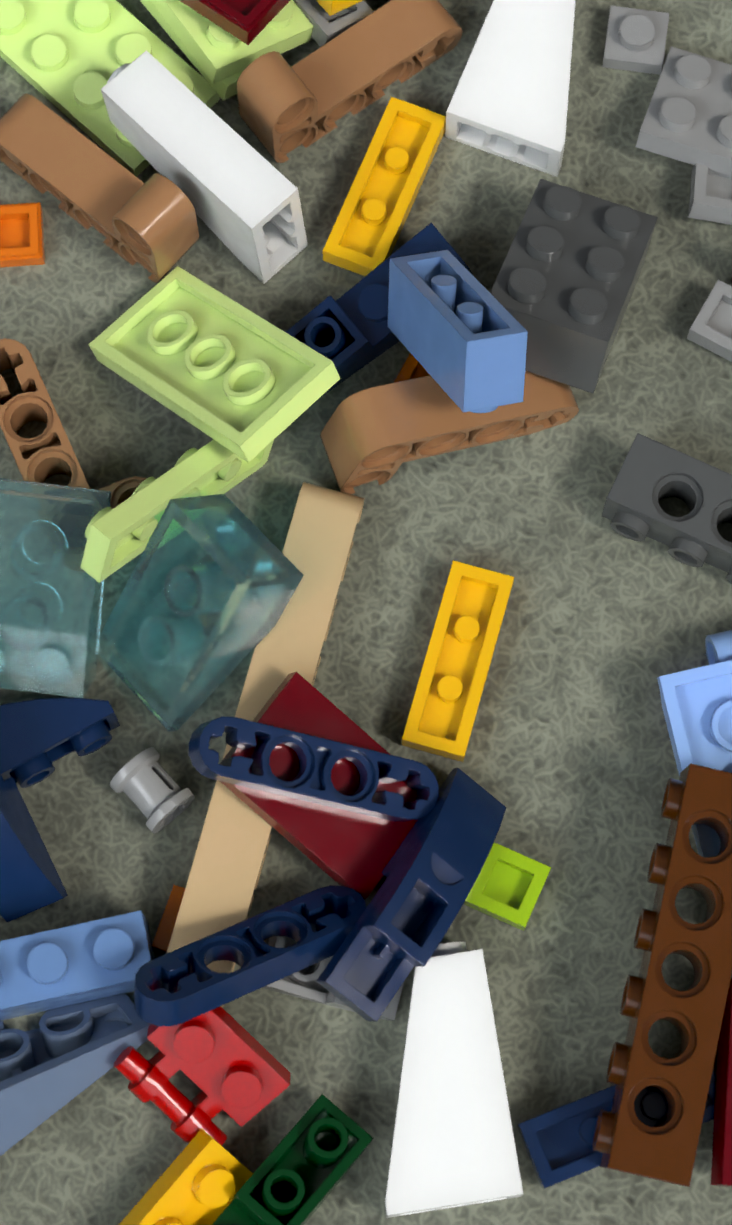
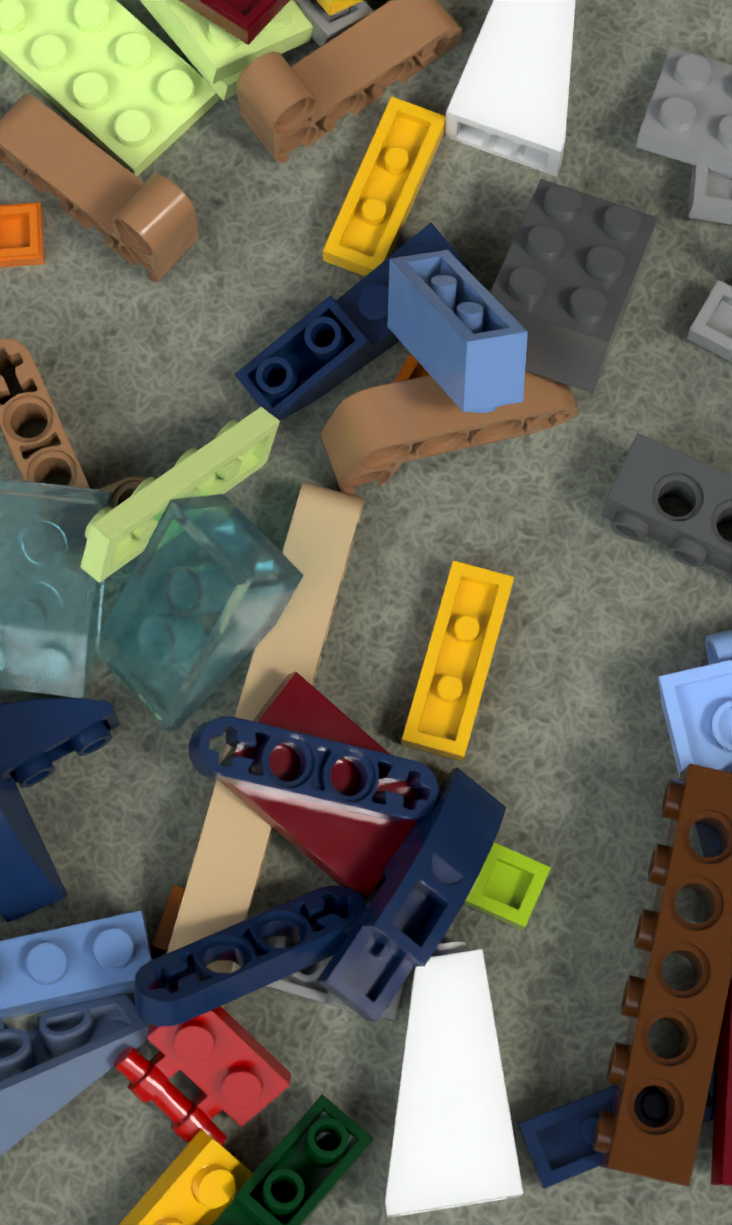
yellowish green plate [88,266,341,463] -> none
white slope [101,51,308,284] -> none
light grey bush [110,747,195,834] -> none
light grey plate [602,5,669,75] -> none

